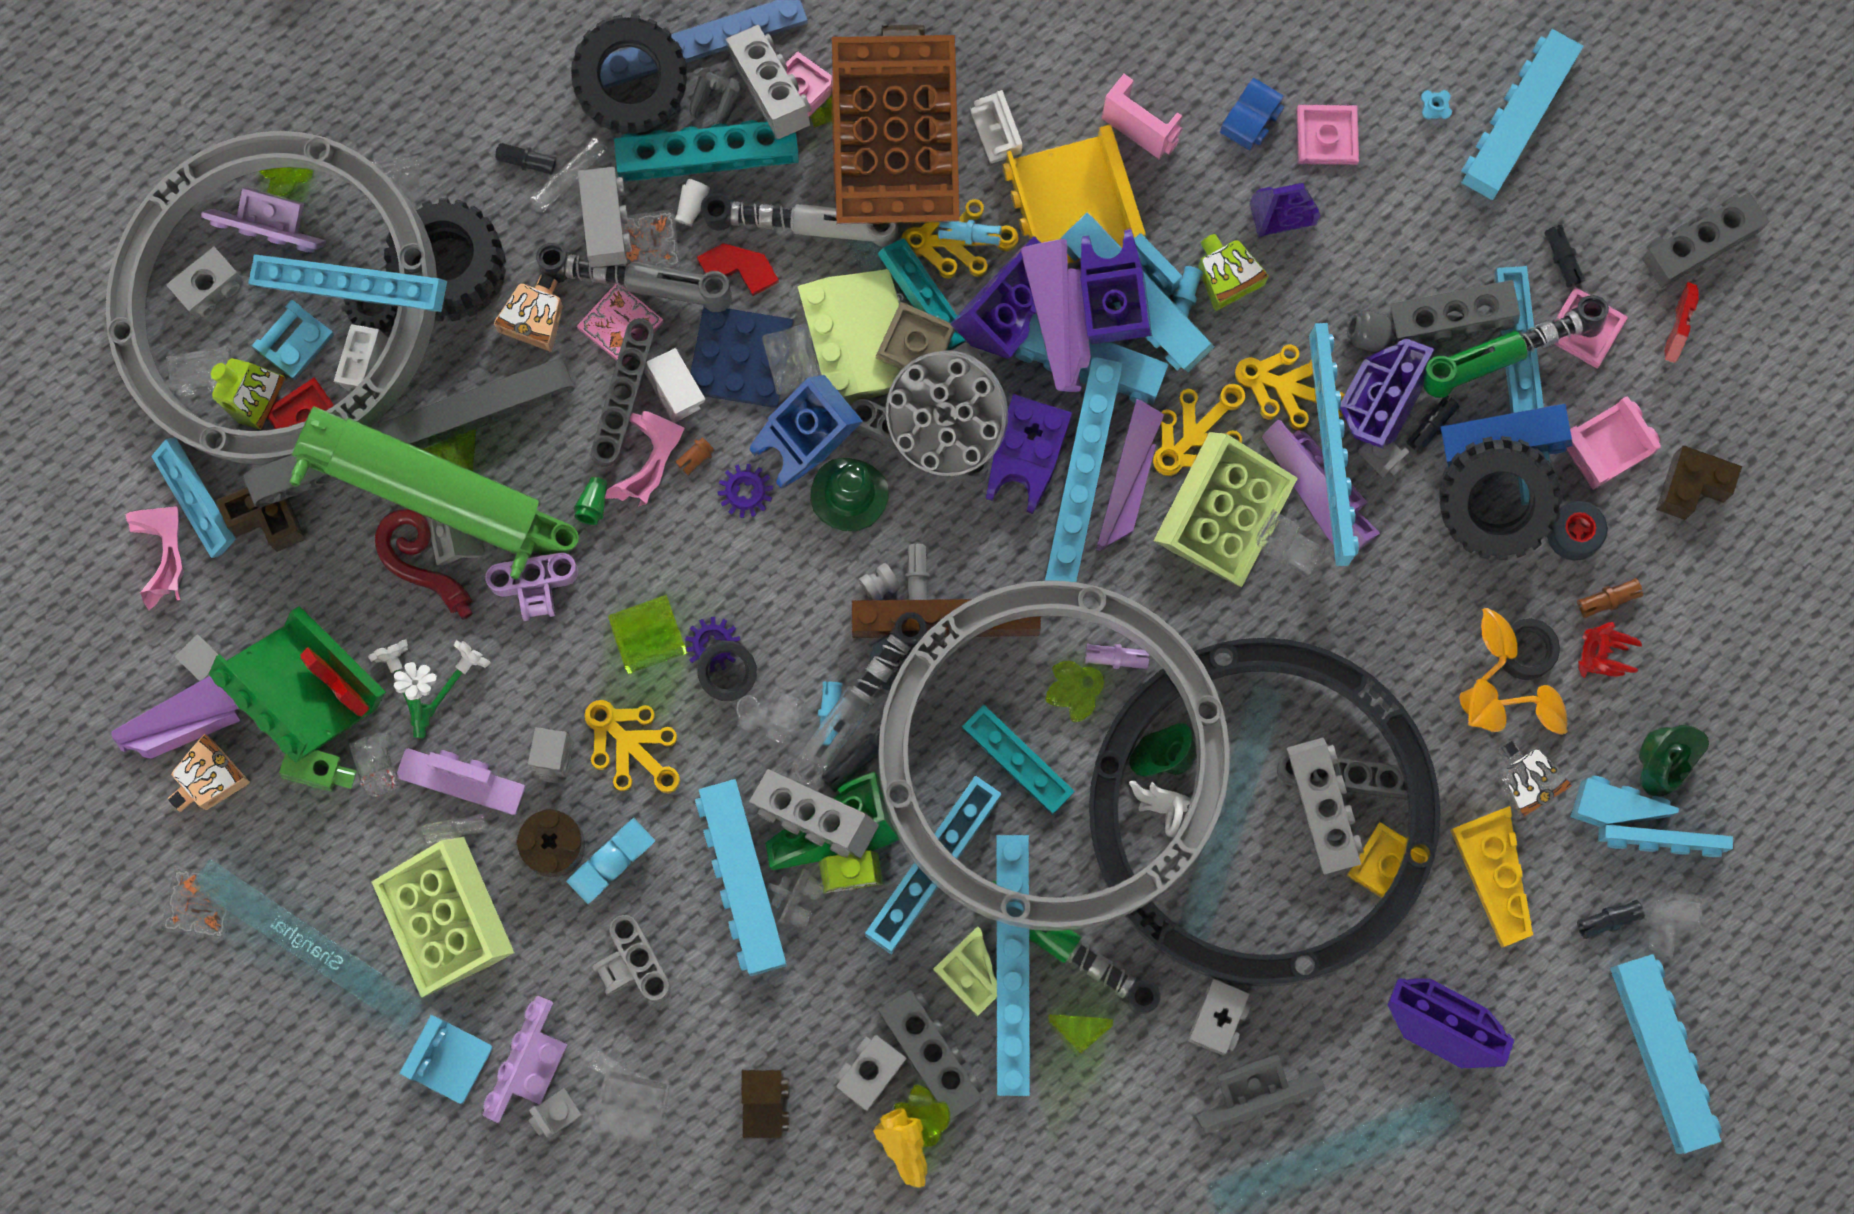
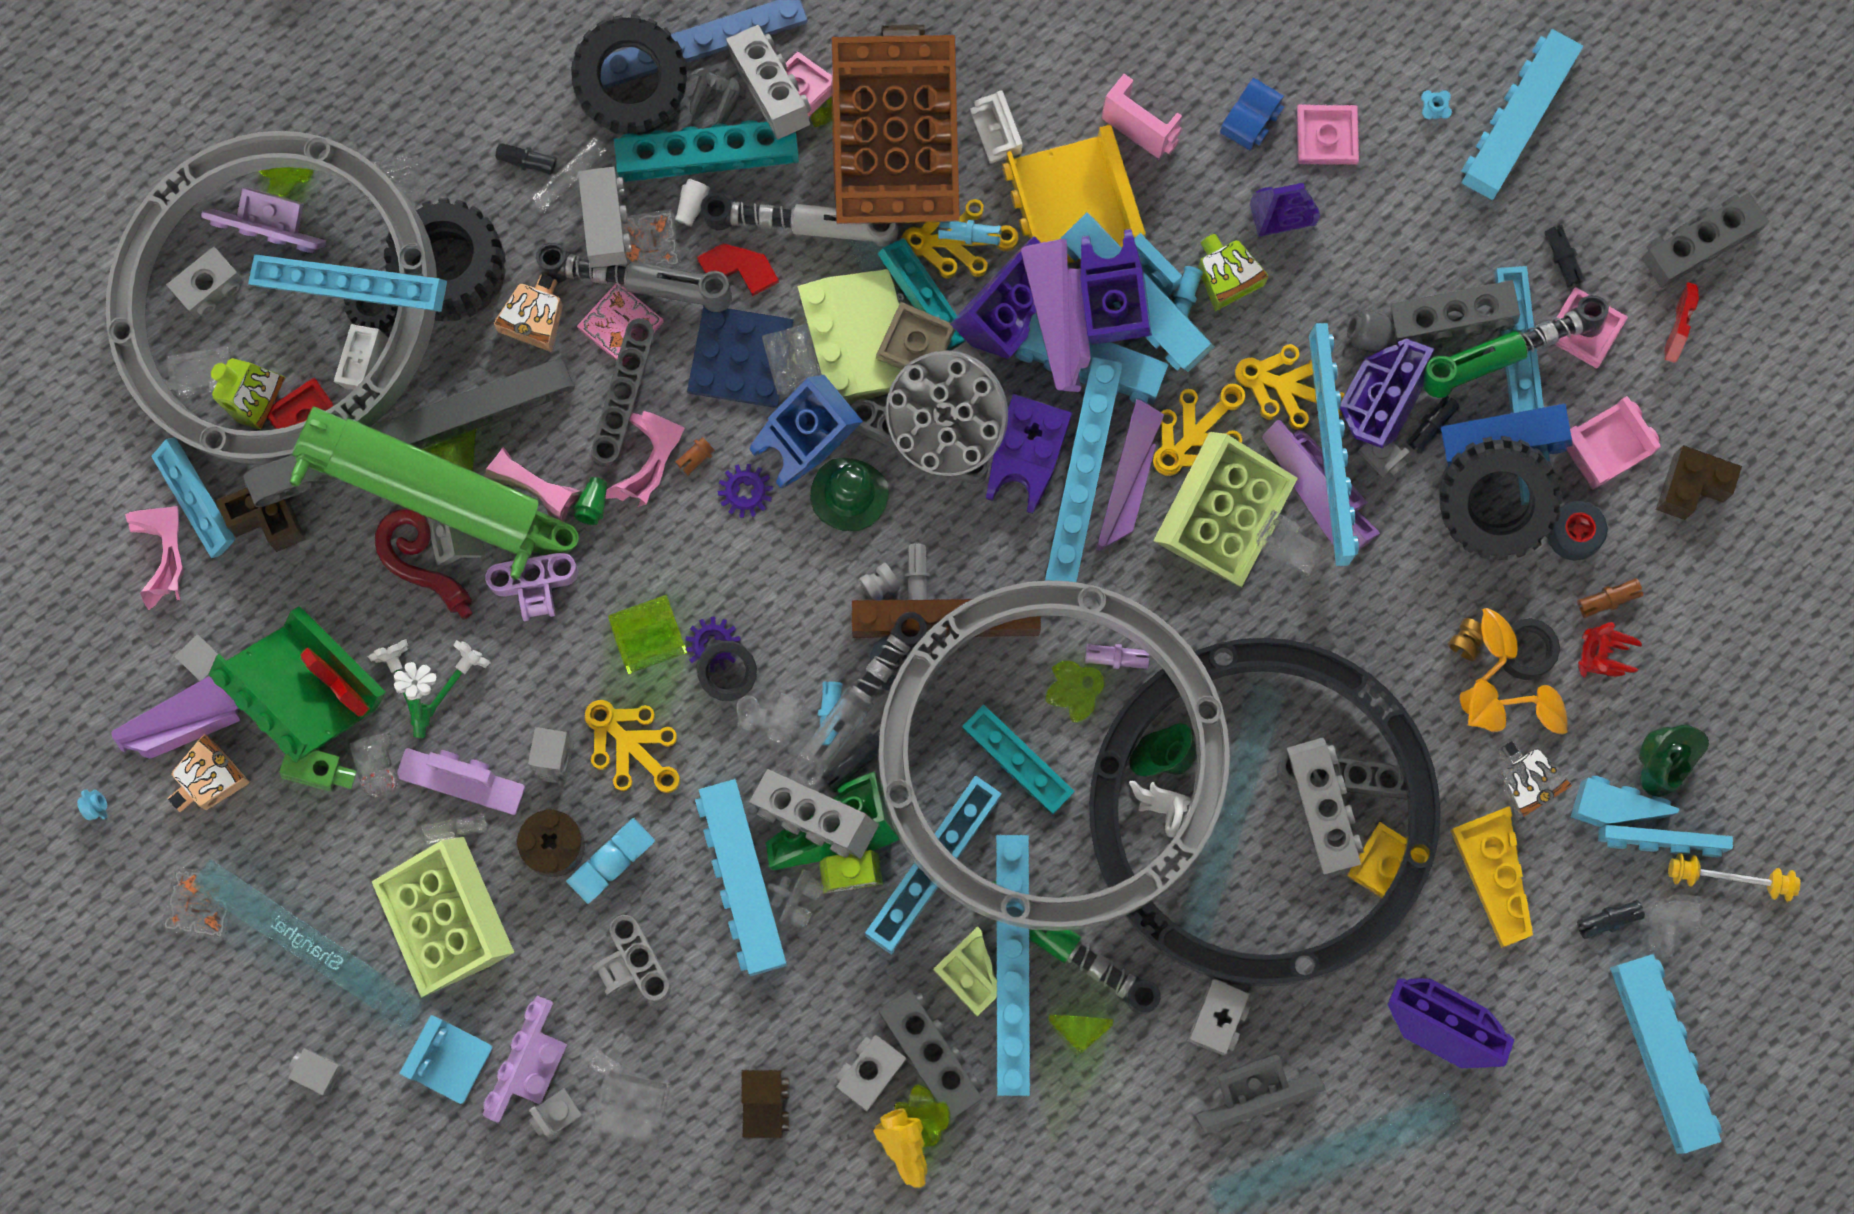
medium azure plate [251,300,335,380] -> none
white hinge [644,348,705,423] -> none
none -> medium azure plate [77,789,108,820]
none -> light grey brick [288,1048,344,1096]
none -> bright pink animal [484,447,582,522]
none -> pearl gold wheel [1448,618,1485,661]
none -> yellow axle [1668,853,1800,902]

